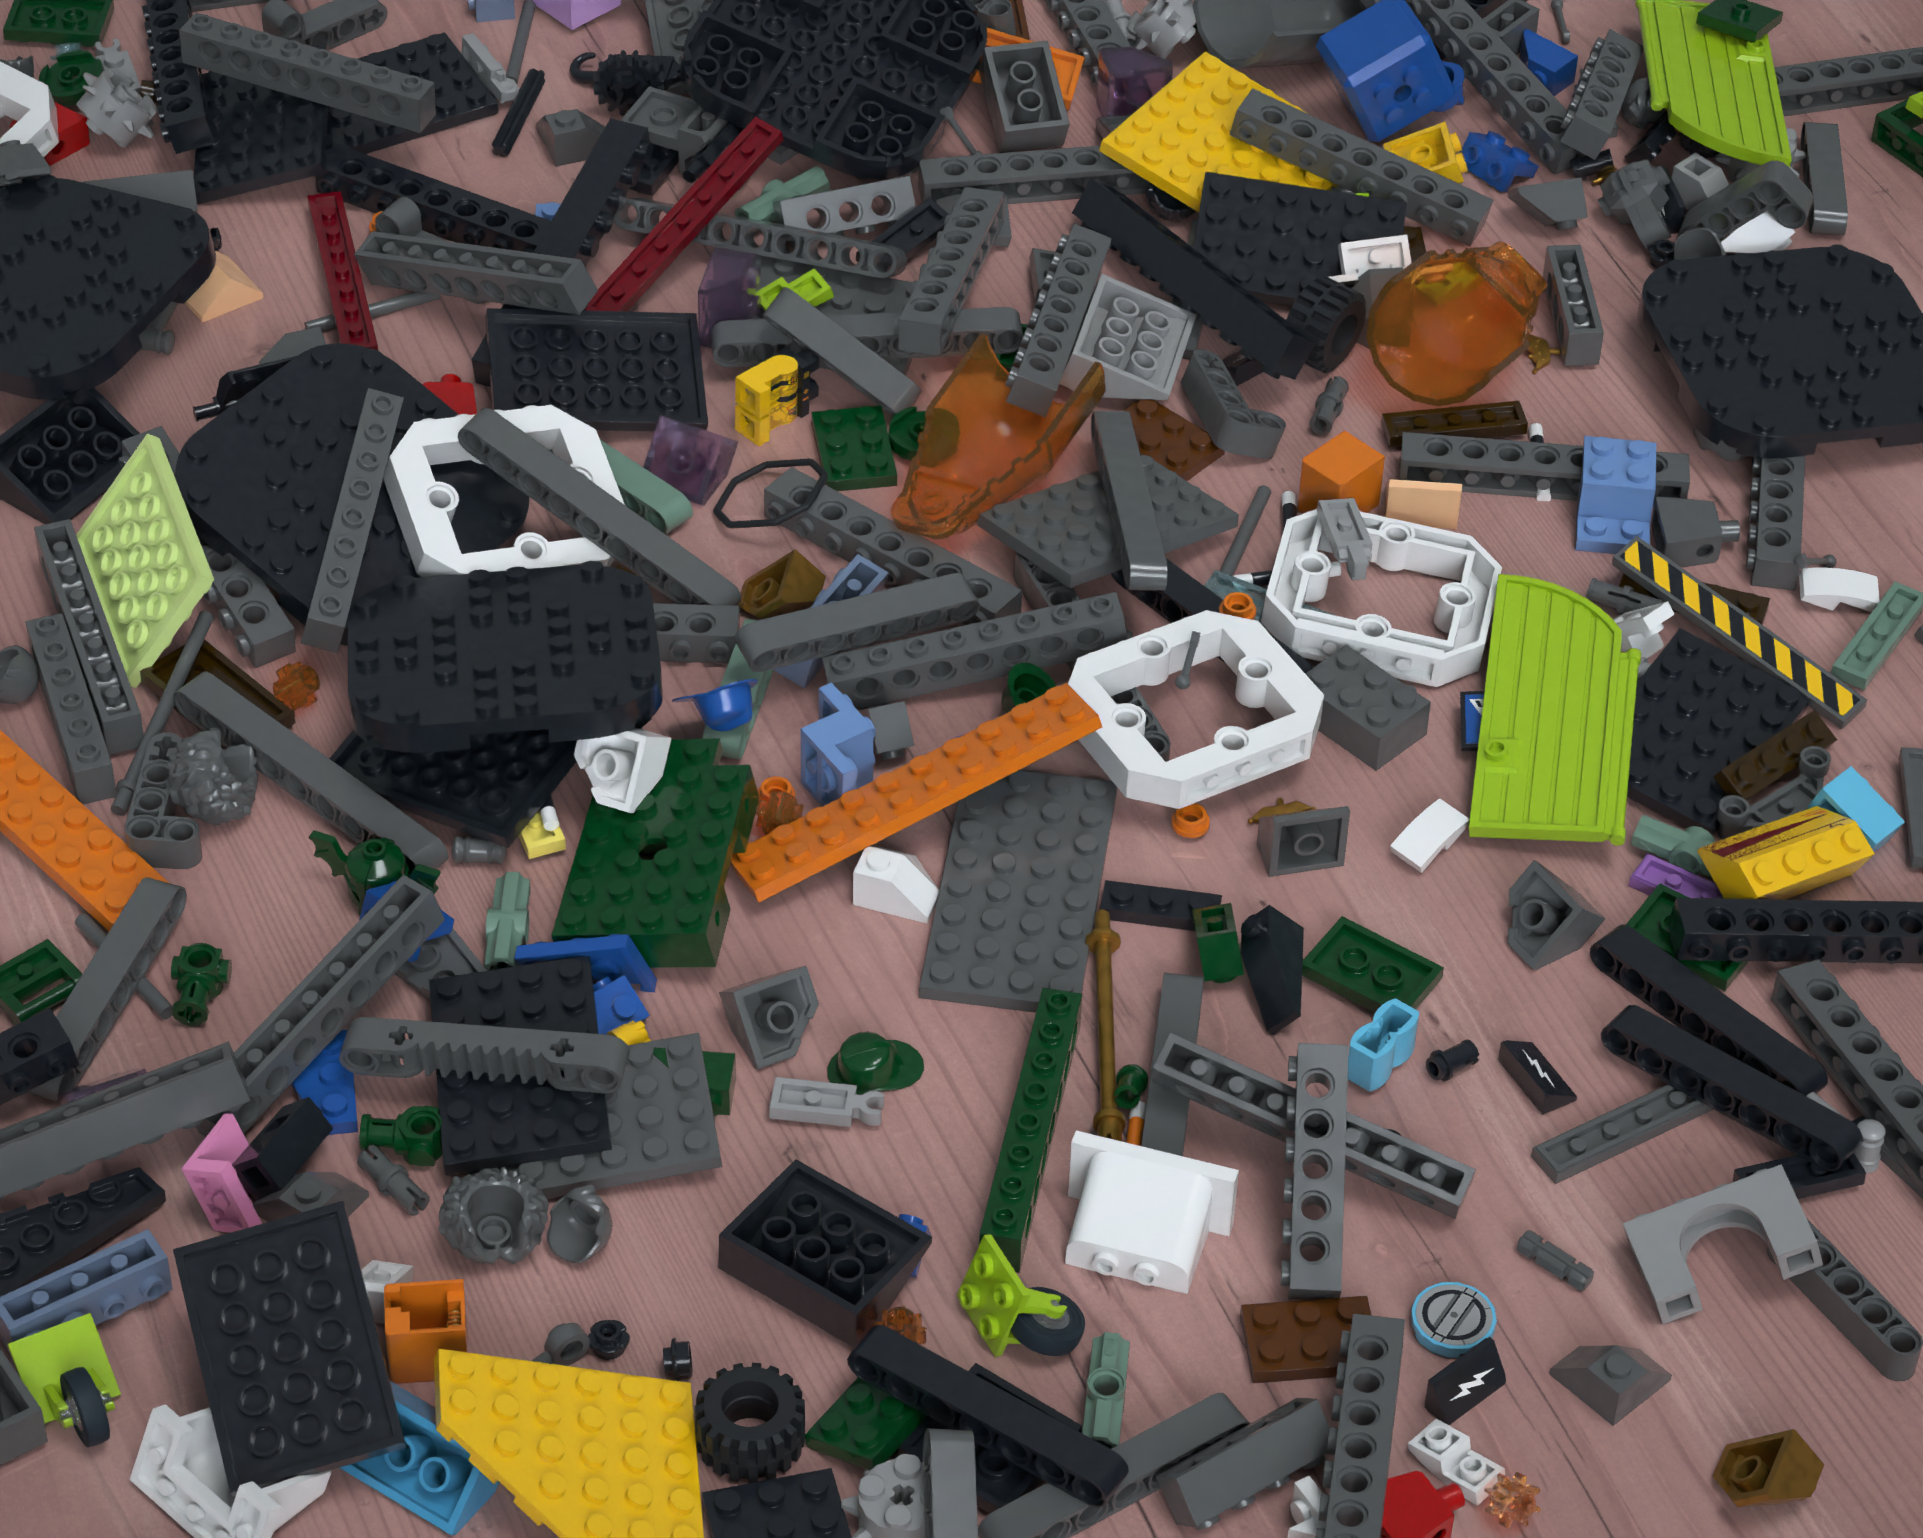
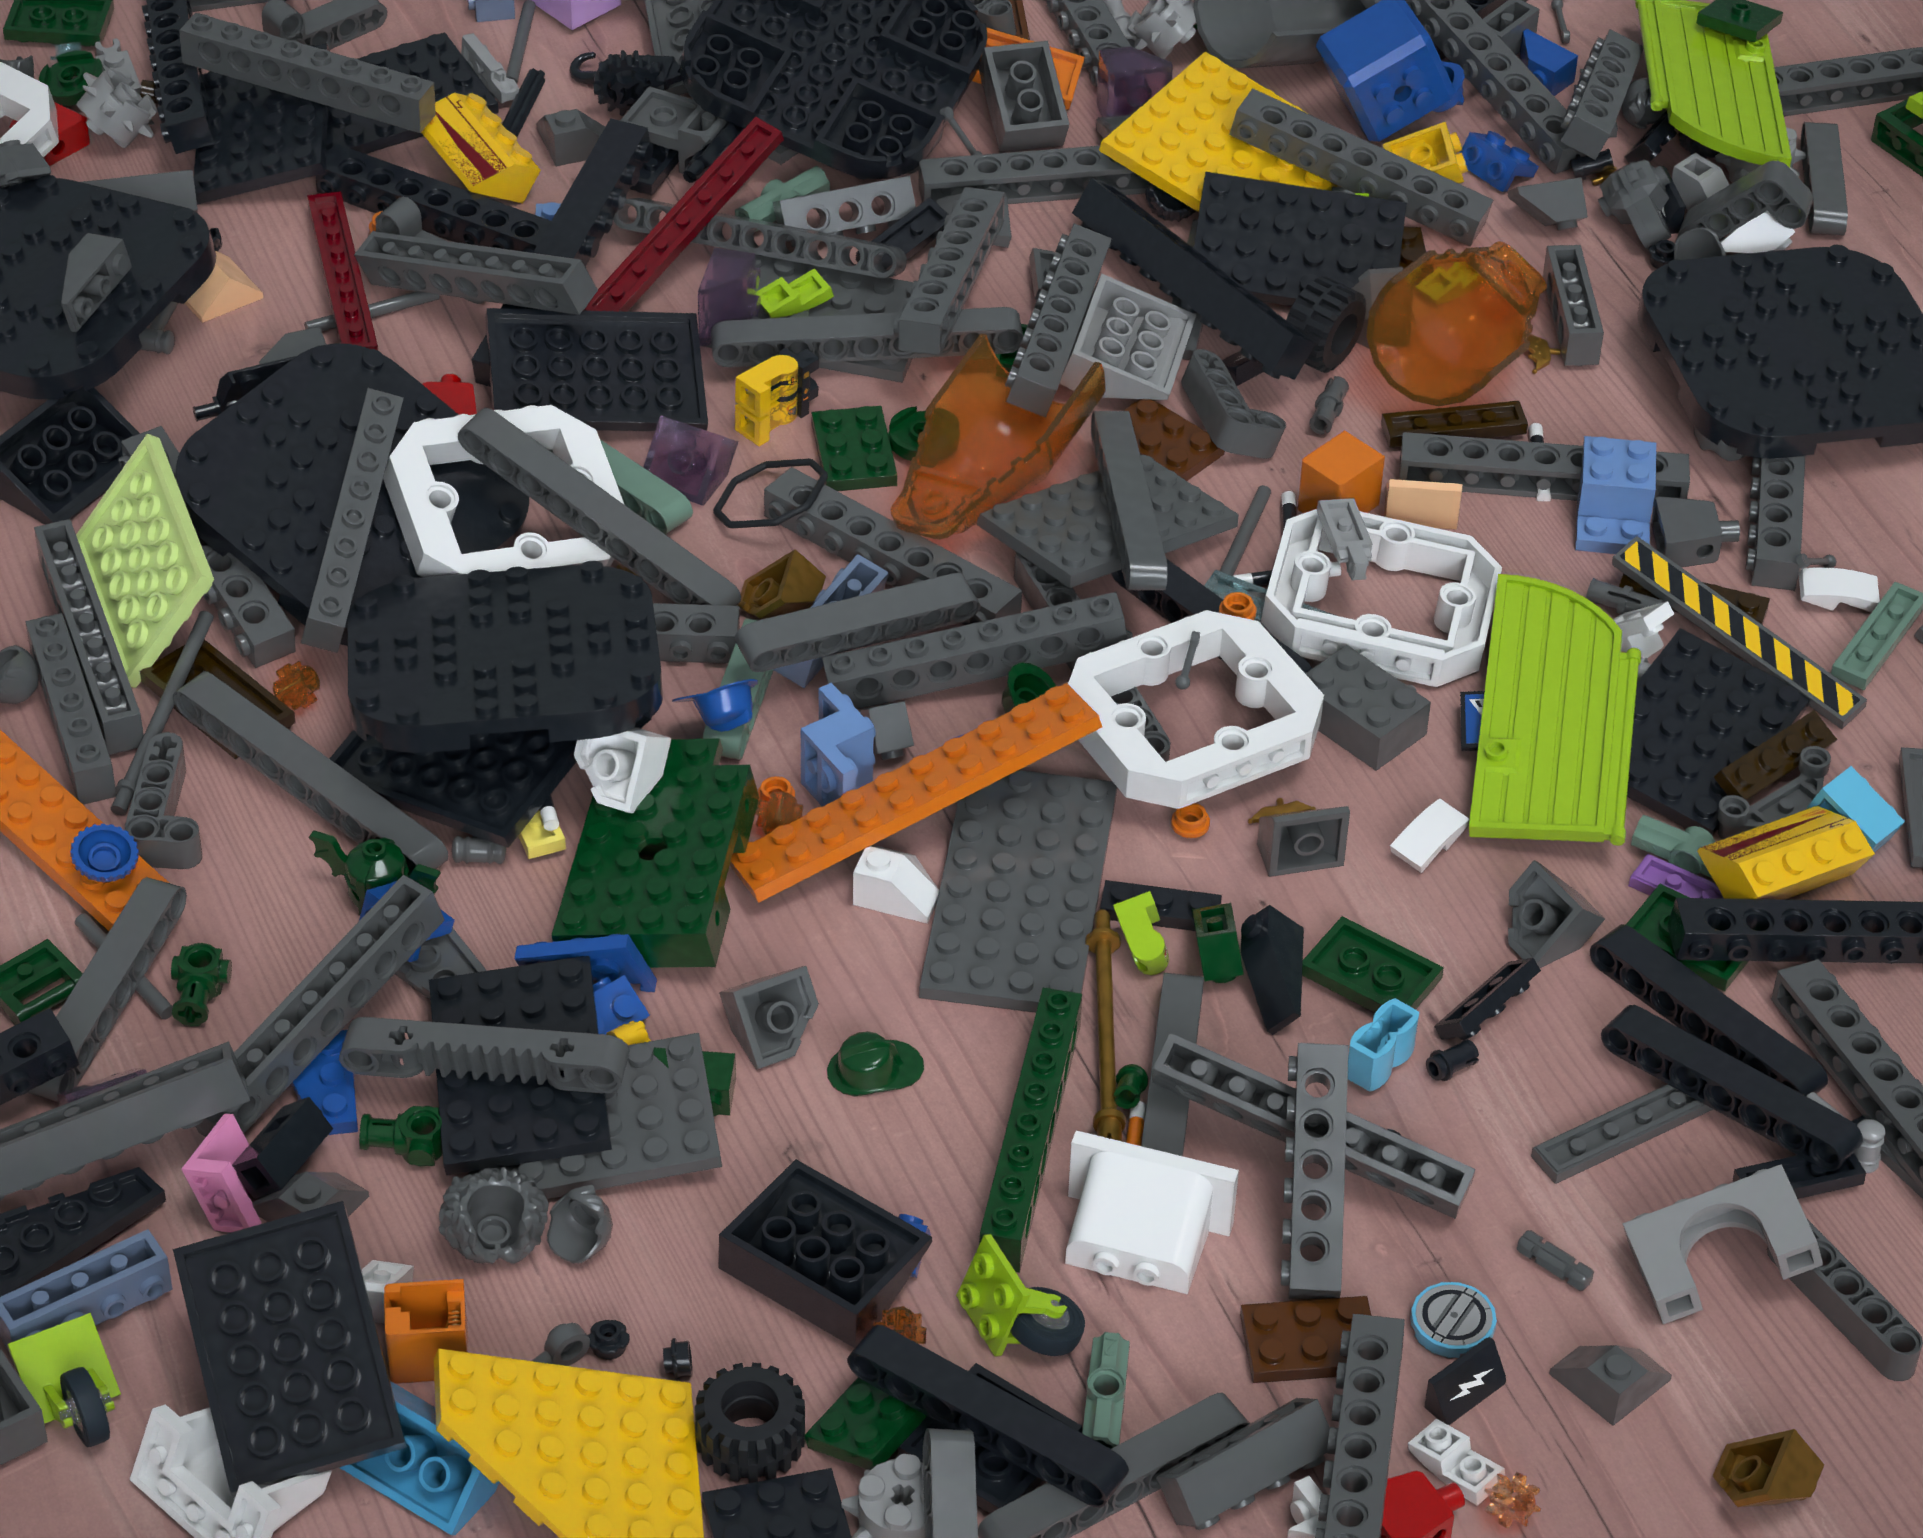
dark grey hair [167,728,258,825] -> none
dark grey pin [357,1145,430,1216] -> none
sand green piece [484,872,531,971] -> none
dark grey beam [763,287,922,416] -> none
light grey plate [769,1077,884,1127] -> none
white bracket [1329,235,1451,286] -> none
black slope [1498,1040,1577,1115] -> none
none -> dark grey slope [61,233,132,332]
none -> blue hat [70,823,139,882]
none -> yellow slope [421,93,541,204]
none -> lime leg [1113,891,1169,975]
none -> black plate [1434,958,1541,1040]

